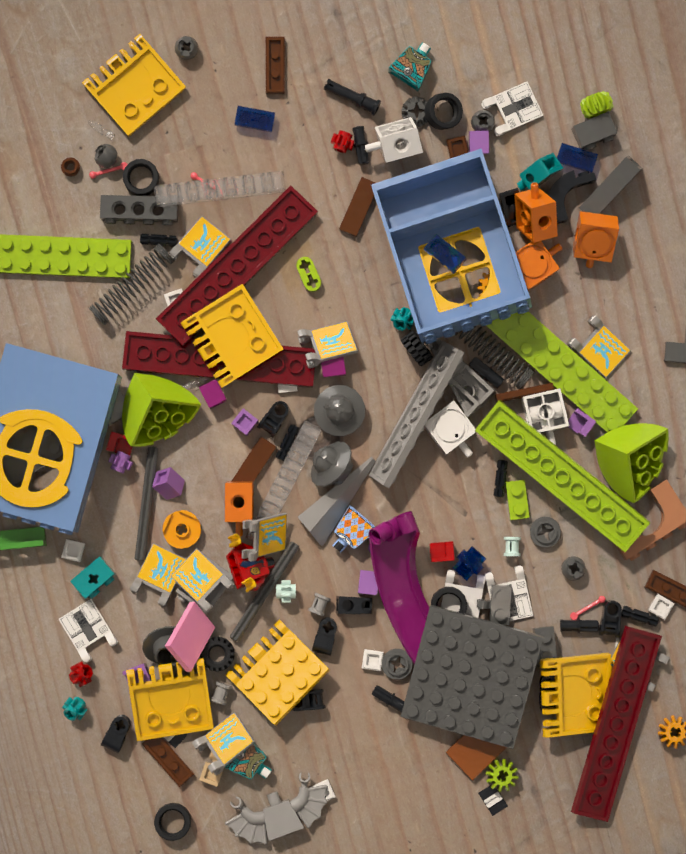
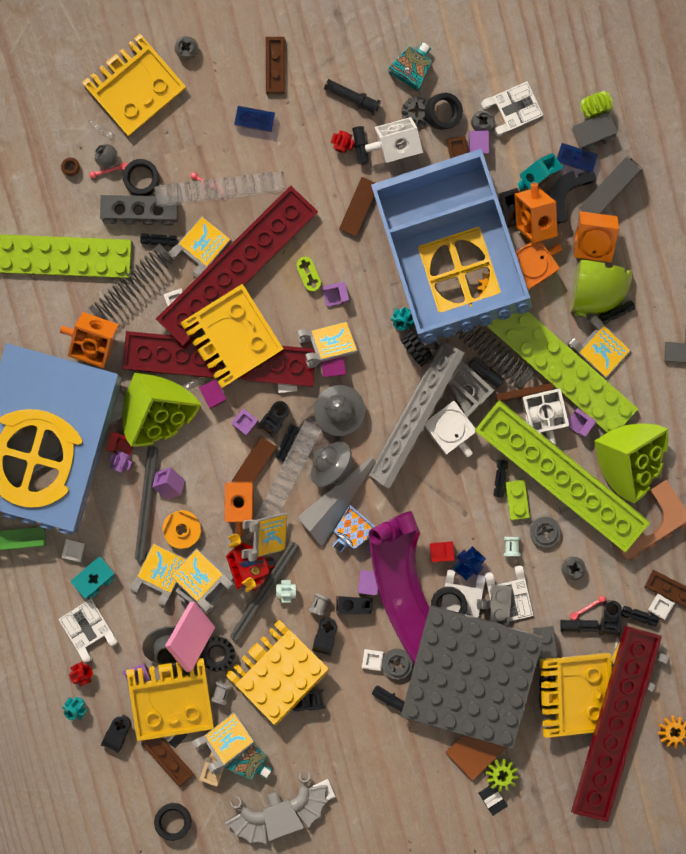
clear blue plate [424,234,467,274] -> none
none -> orange piece [60,312,119,369]
none -> medium lavender panel [323,282,349,307]
none -> lime brick [570,260,632,317]
none -> black axle [599,300,636,325]

